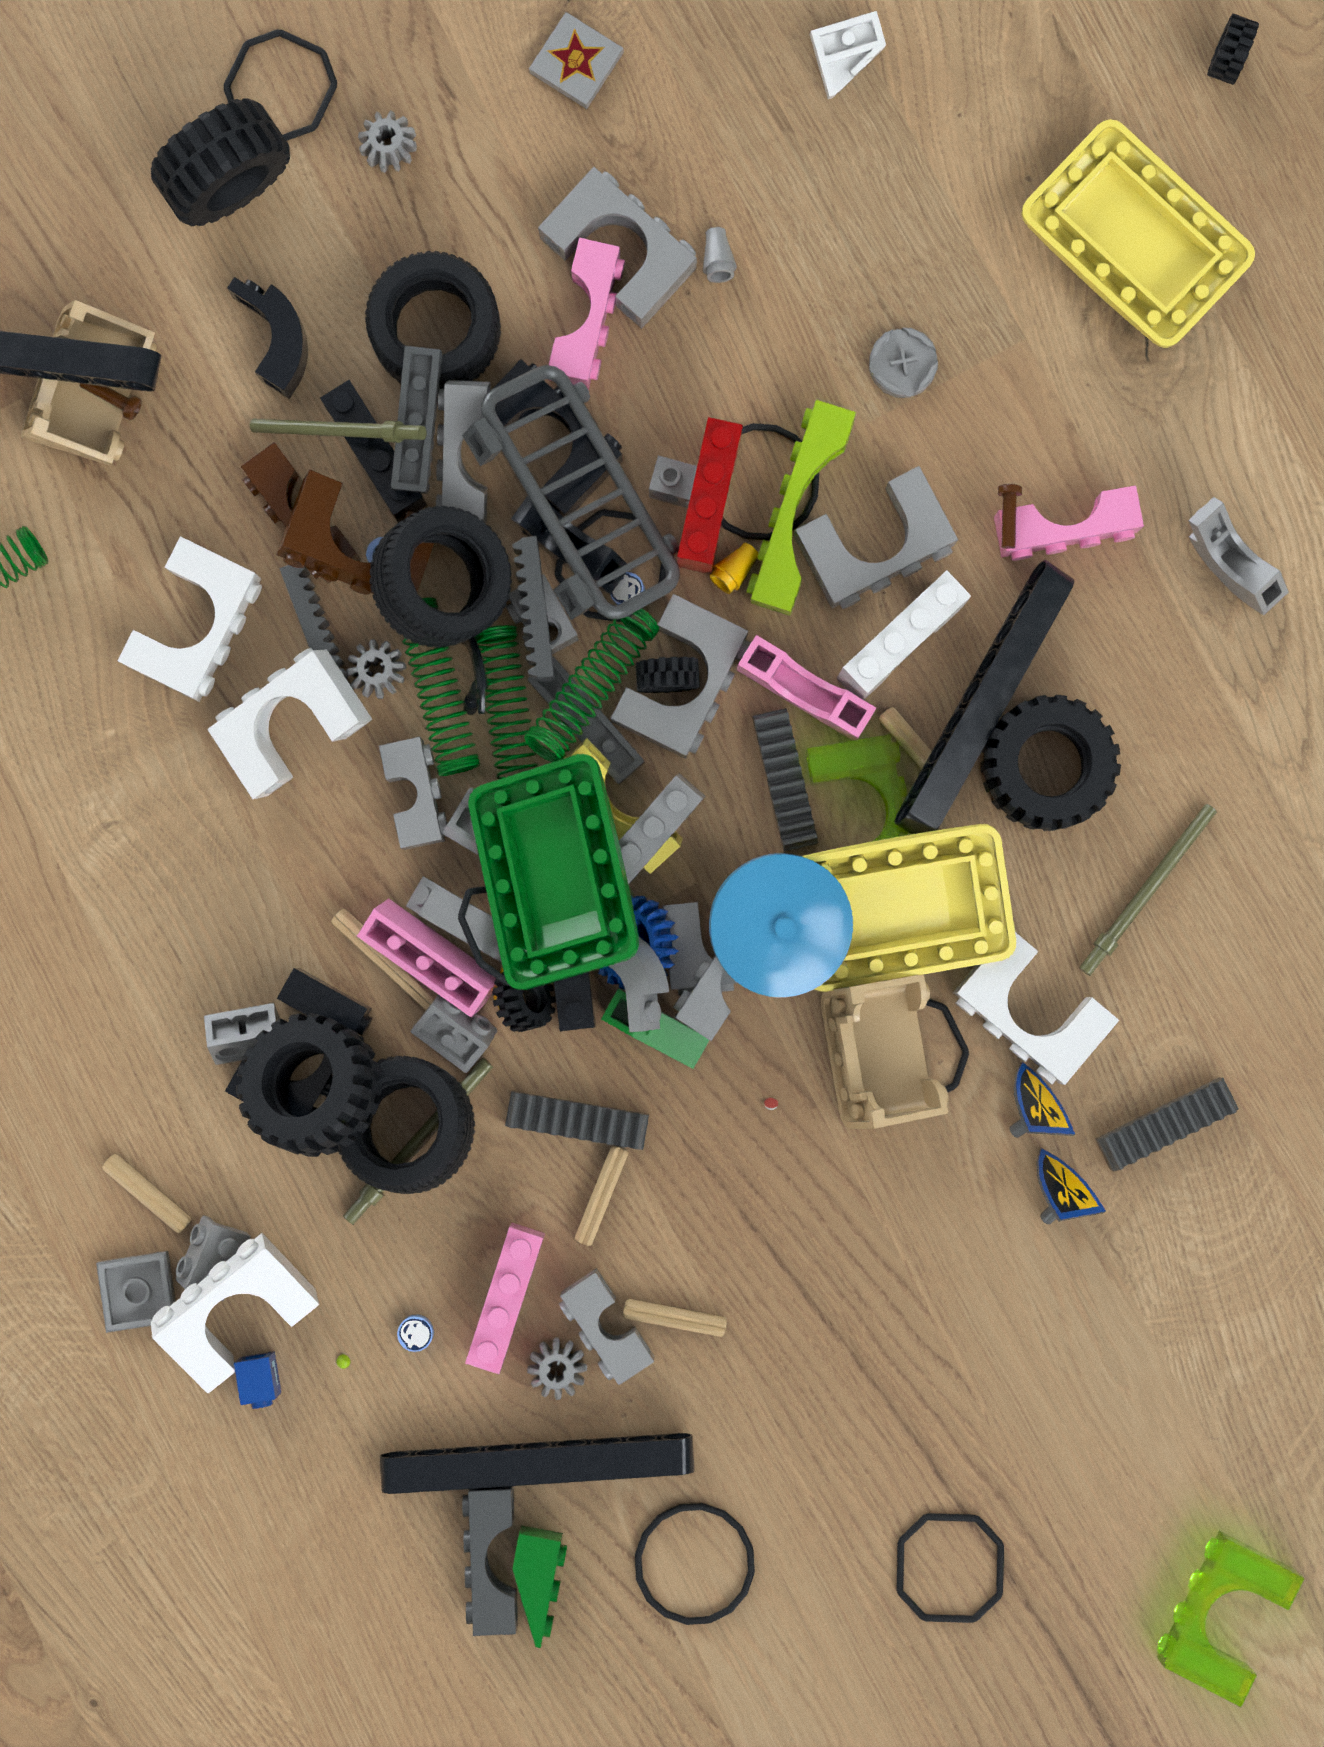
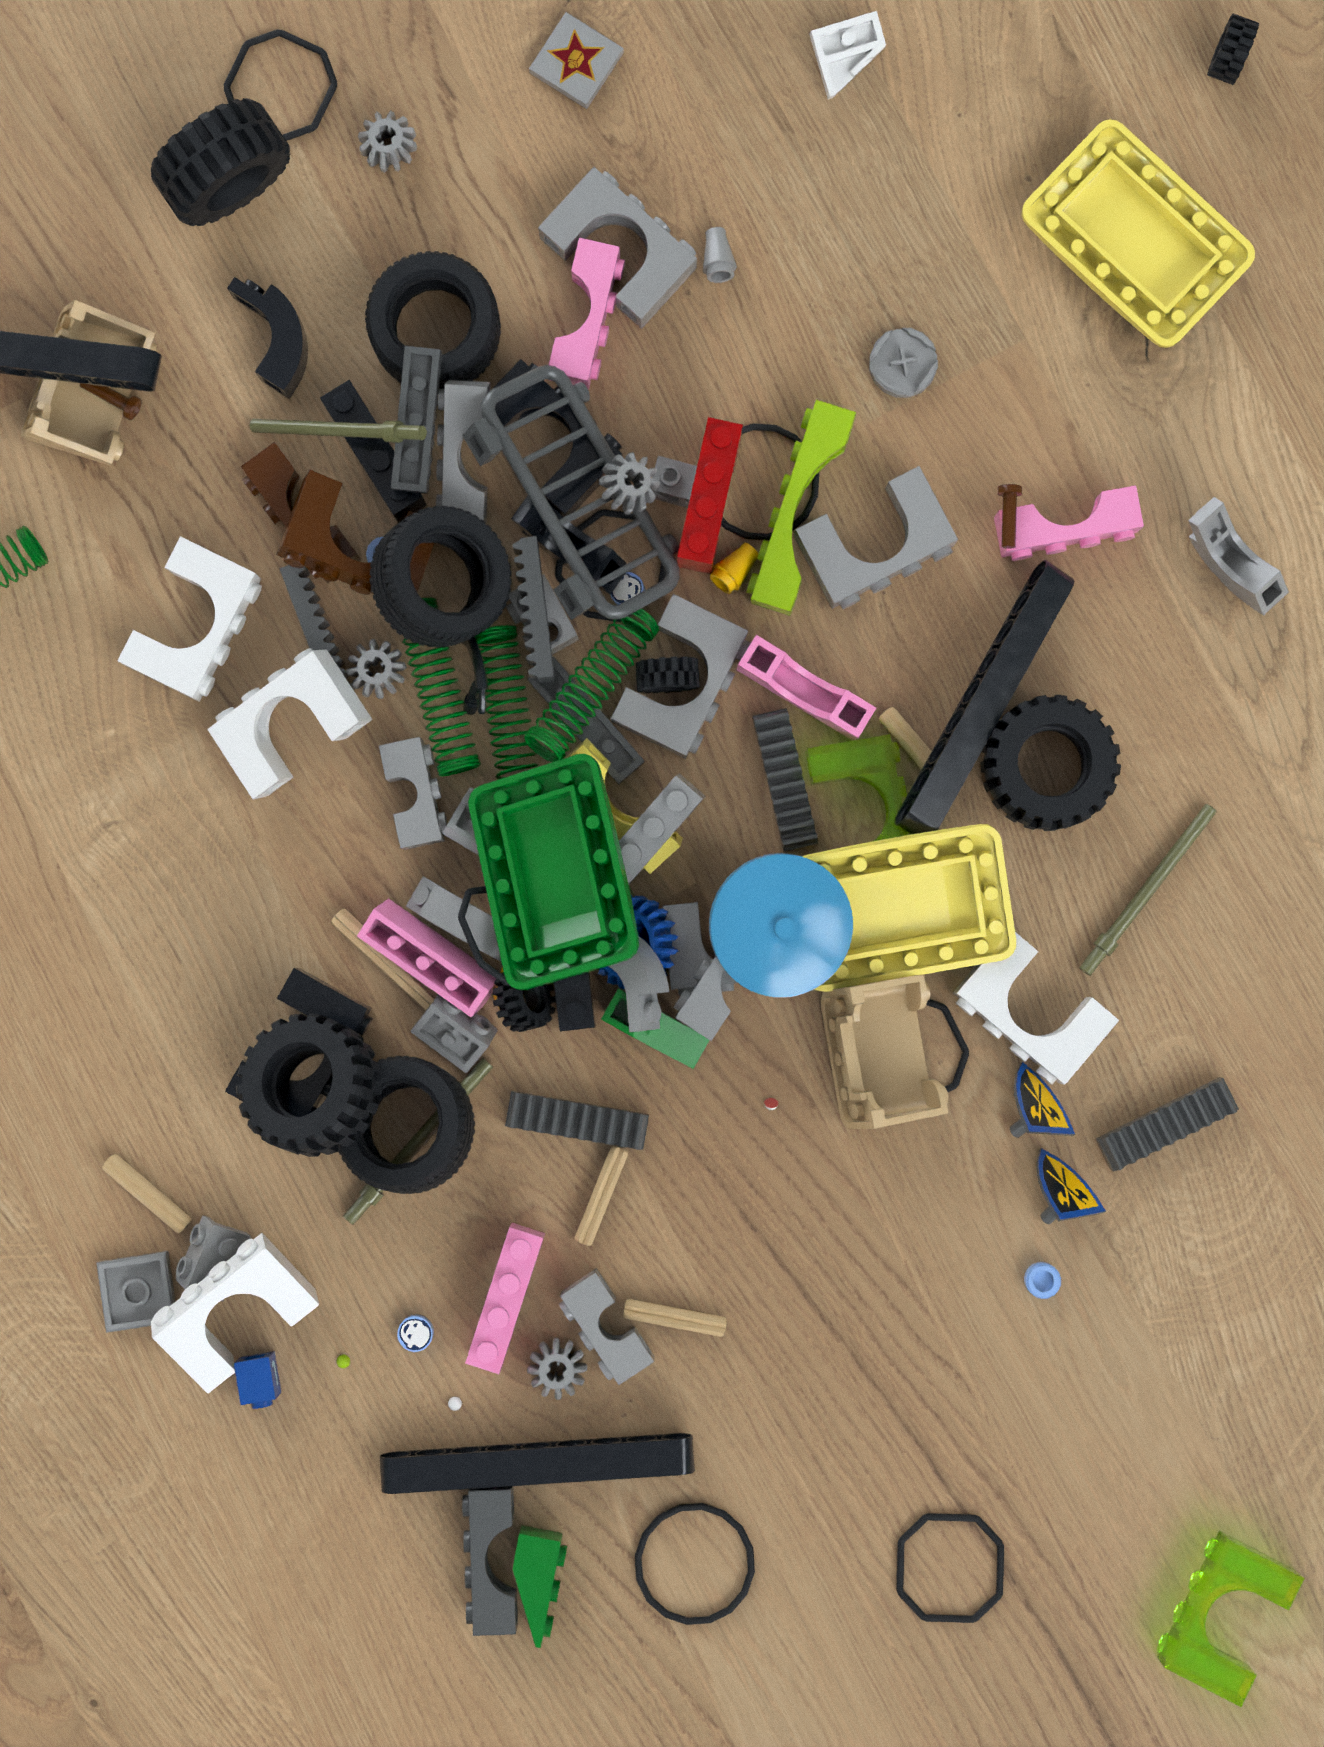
light grey brick [204,1003,280,1065] -> none
white arch [837,570,971,700] -> none
none -> white piece [448,1397,462,1411]
none -> light grey gear [599,452,660,514]
none -> light blue tile [1024,1262,1061,1299]

